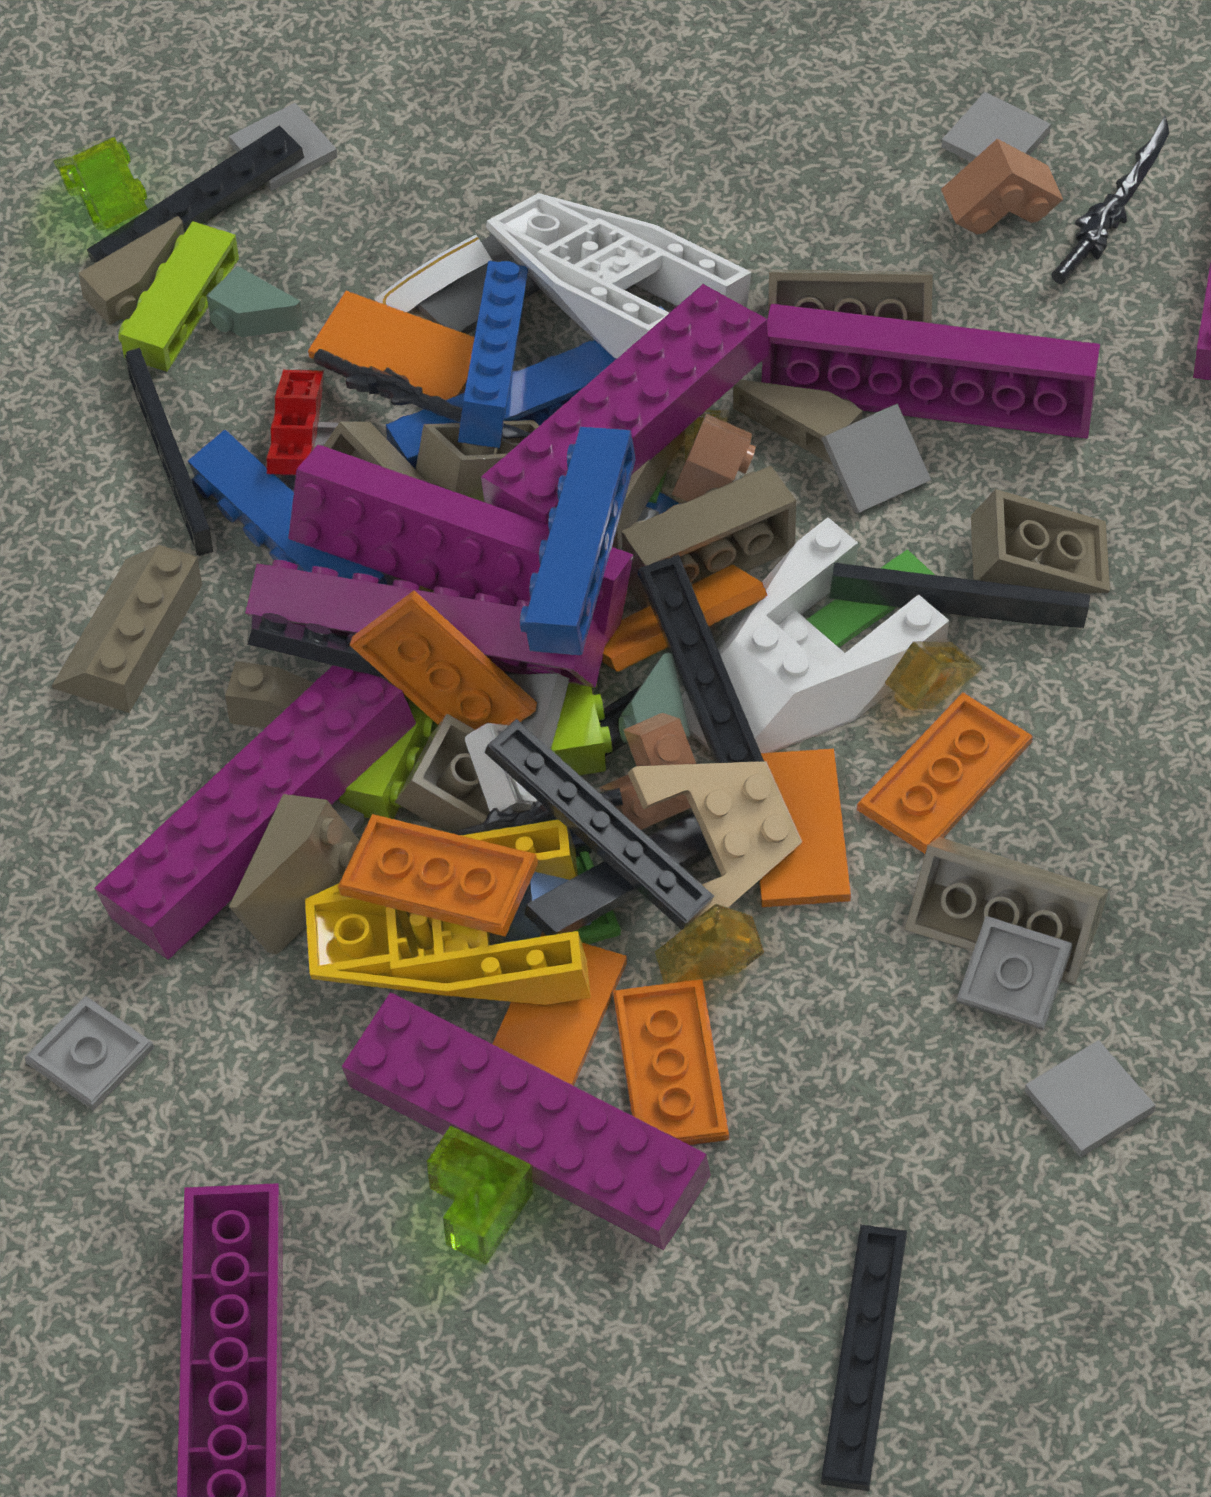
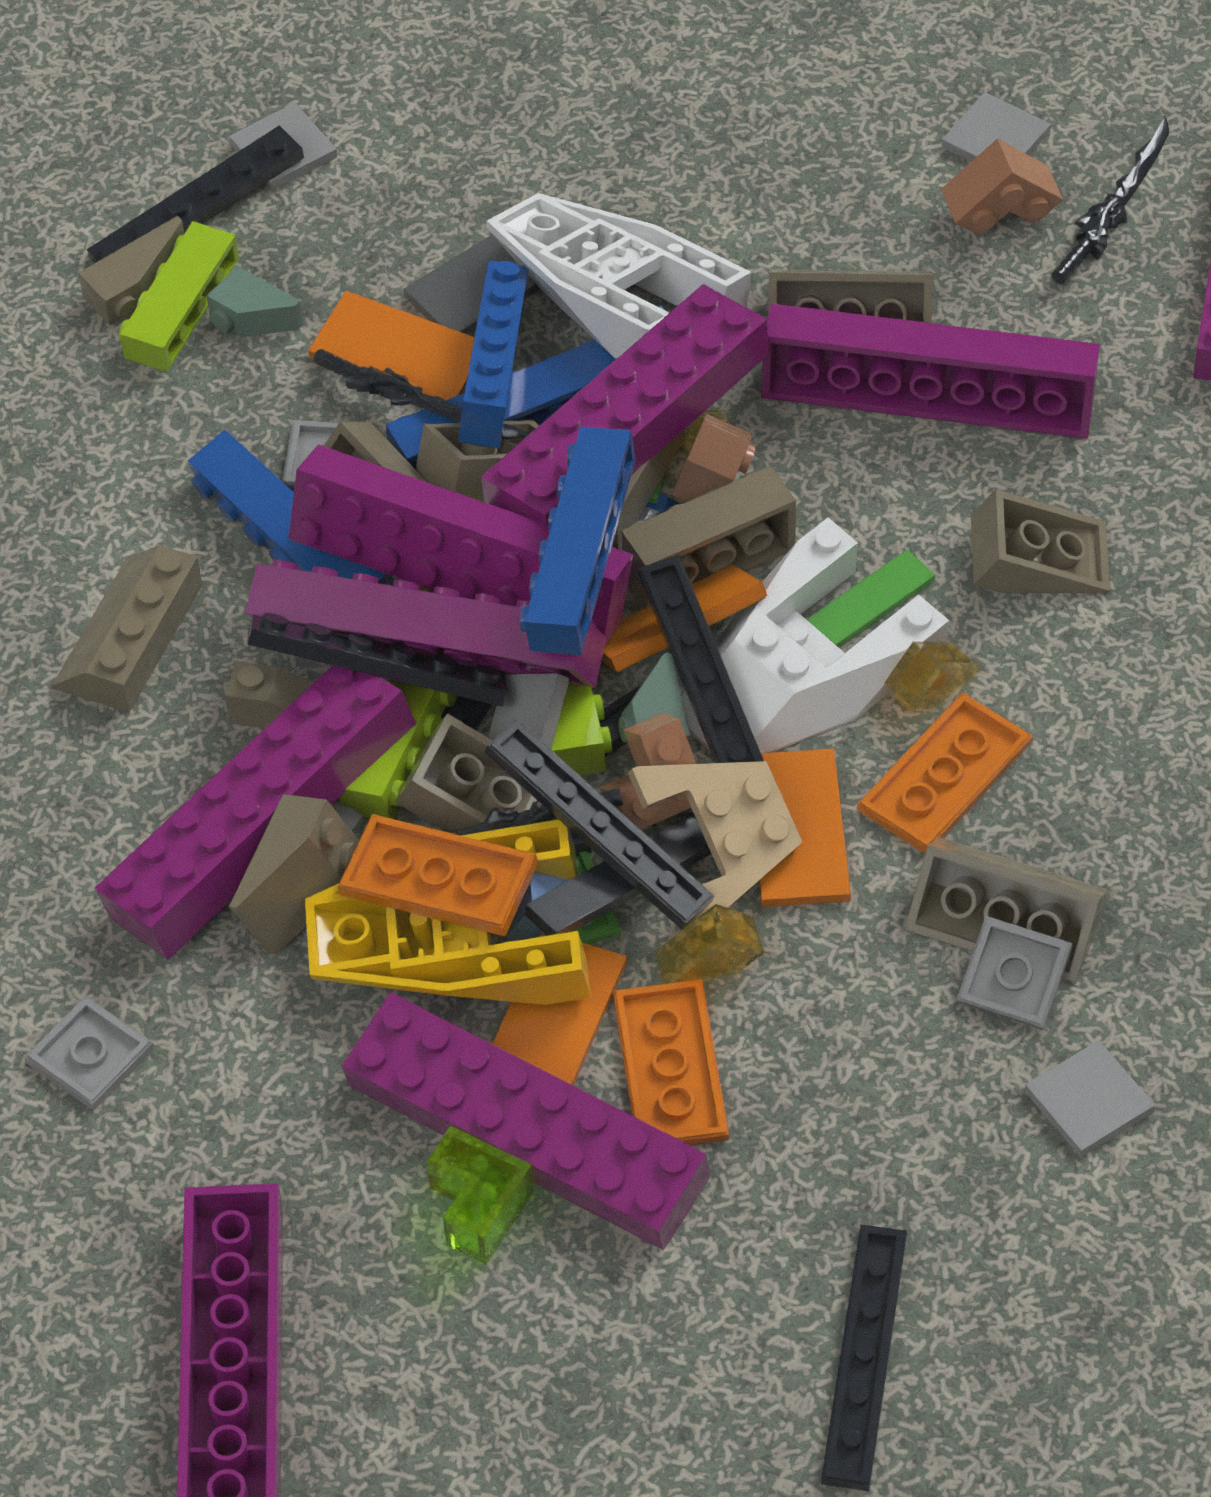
clear neon green brick [53,136,148,231] -> none
black tile [125,348,213,556] -> none
red slope [266,369,324,475] -> none
orange tile [350,590,537,730] -> none
white sticker [375,235,492,312] -> none
white slope [465,723,537,812] -> none
dark tan slope [733,380,863,465] -> none
light grey tile [821,404,931,514] -> none
black tile [829,563,1090,628] -> none

